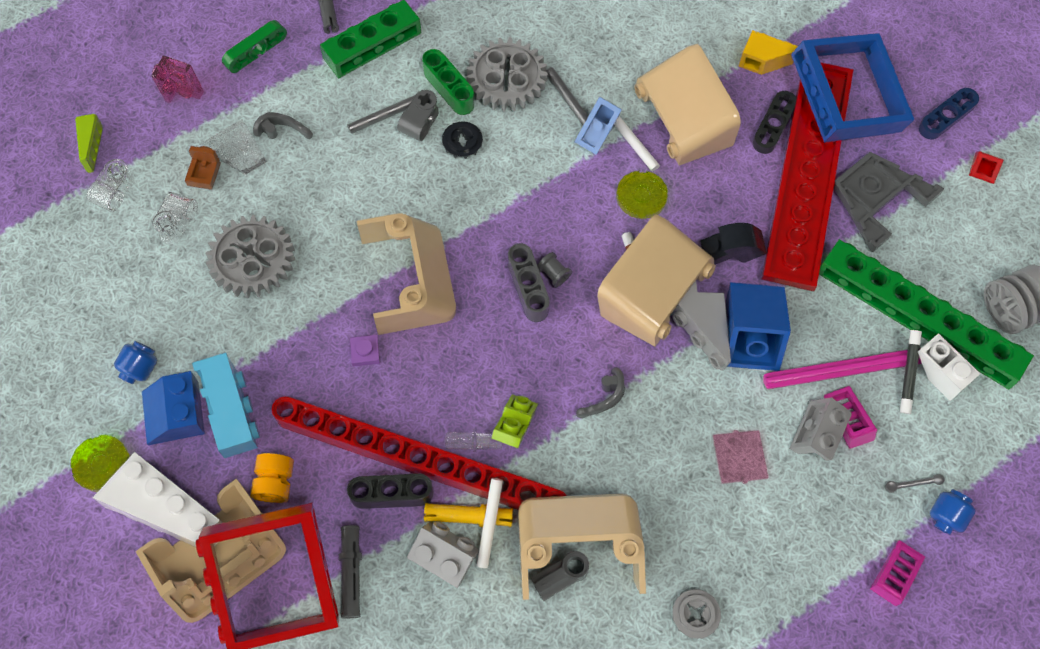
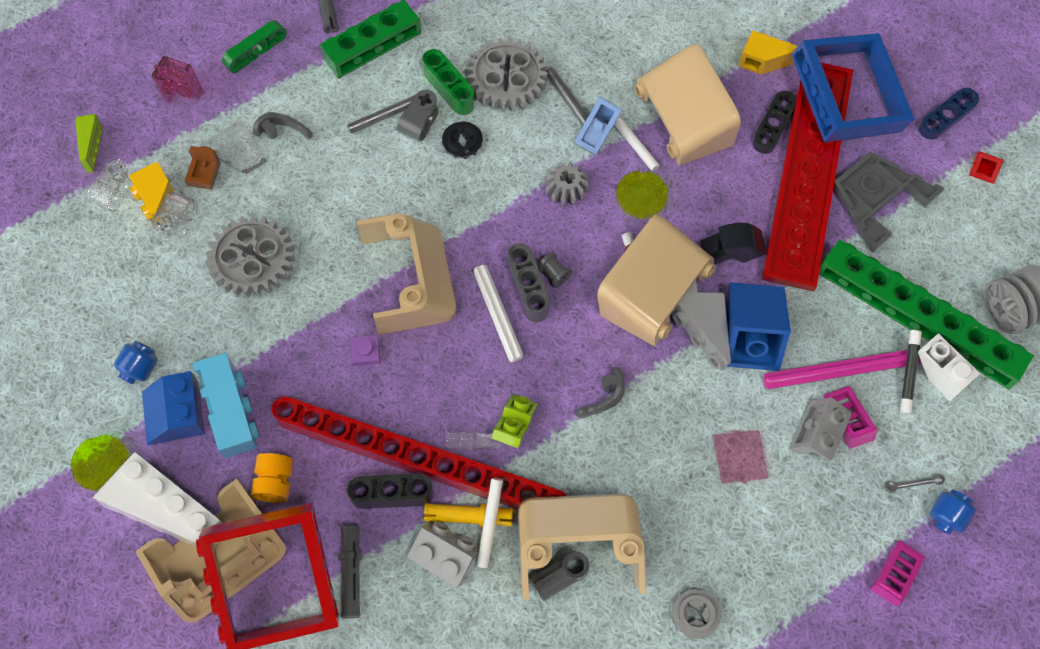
none -> yellow slope [128,161,175,227]
none -> white axle [474,265,523,362]
none -> light grey gear [545,161,589,206]

